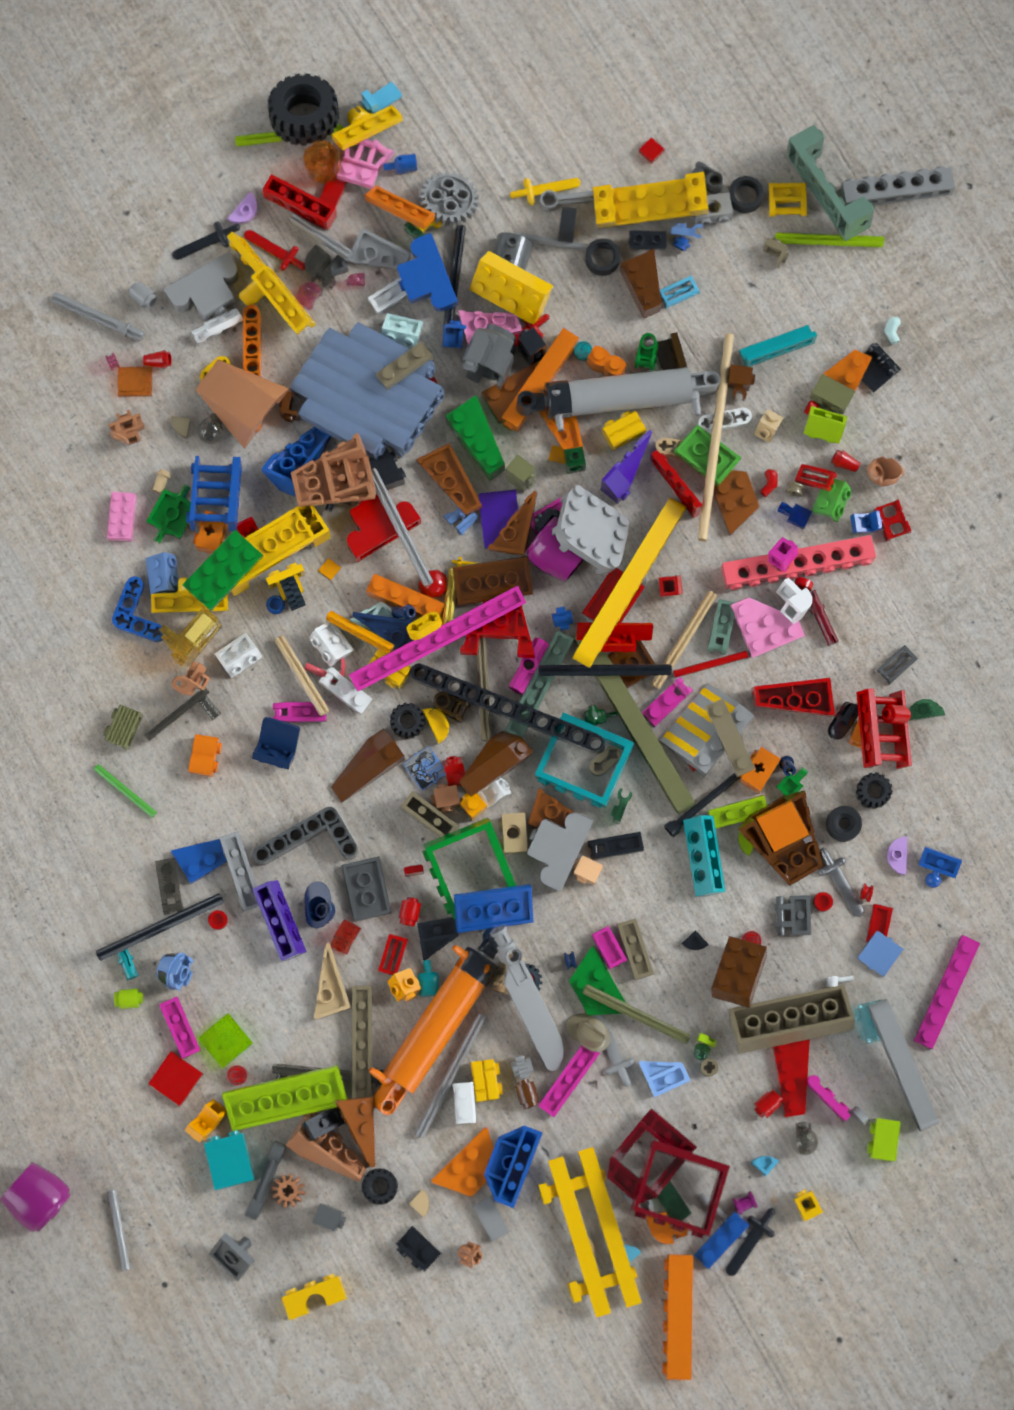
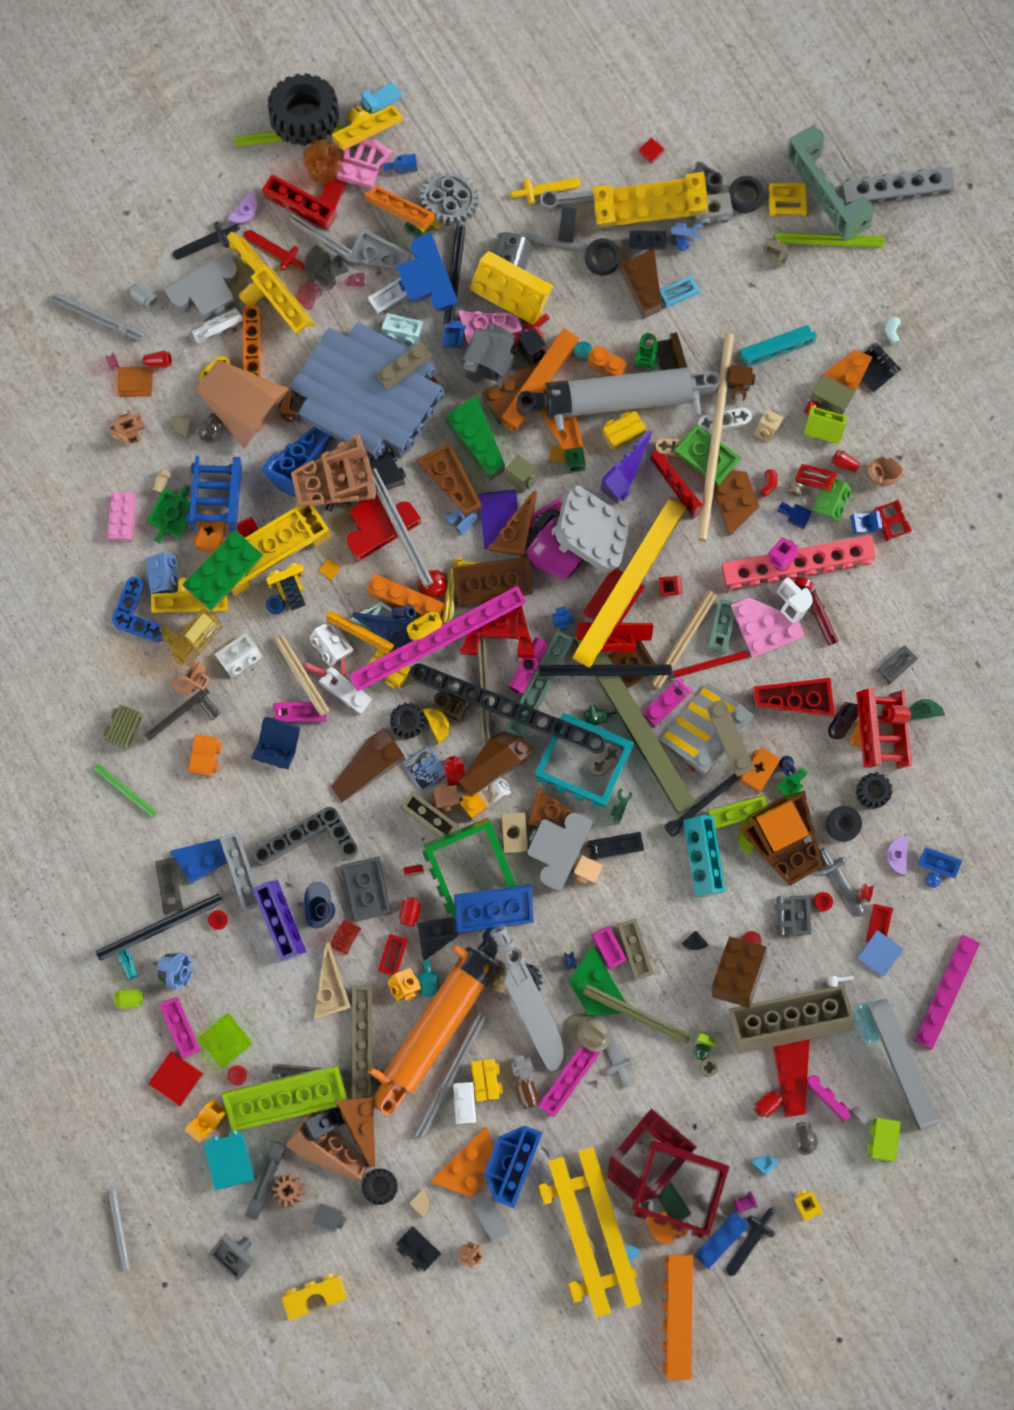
magenta piece [0,1162,71,1232] -> none
light blue wing [638,1061,690,1097] -> none

